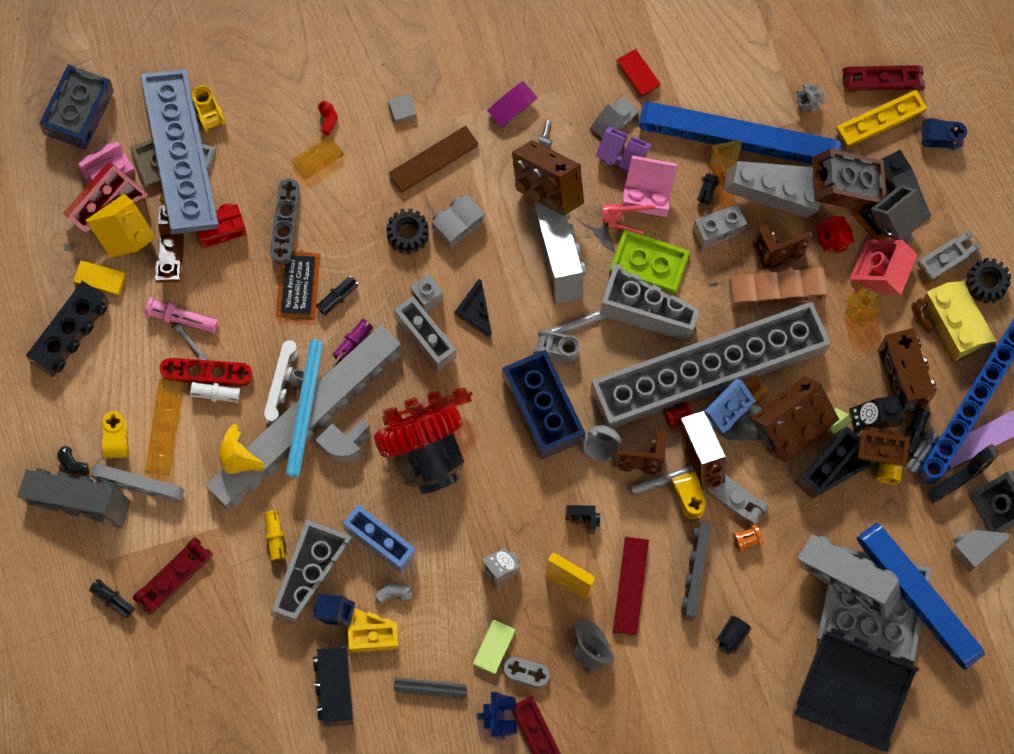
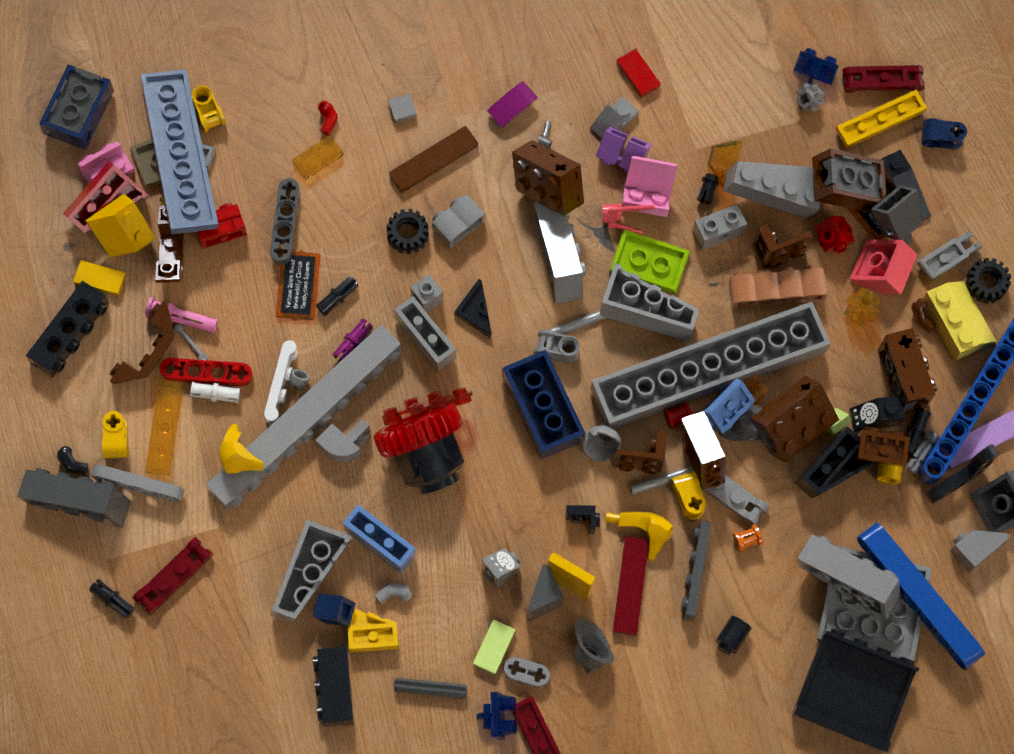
yellow pin [263,510,286,561] -> none
medium azure axle [286,339,323,478] -> none
blue beam [638,102,842,165] -> none
none -> reddish brown slope [109,302,175,384]
none -> dark grey slope [526,564,564,621]
none -> yellow animal [605,512,674,561]
none -> clear blue hips [793,48,839,85]

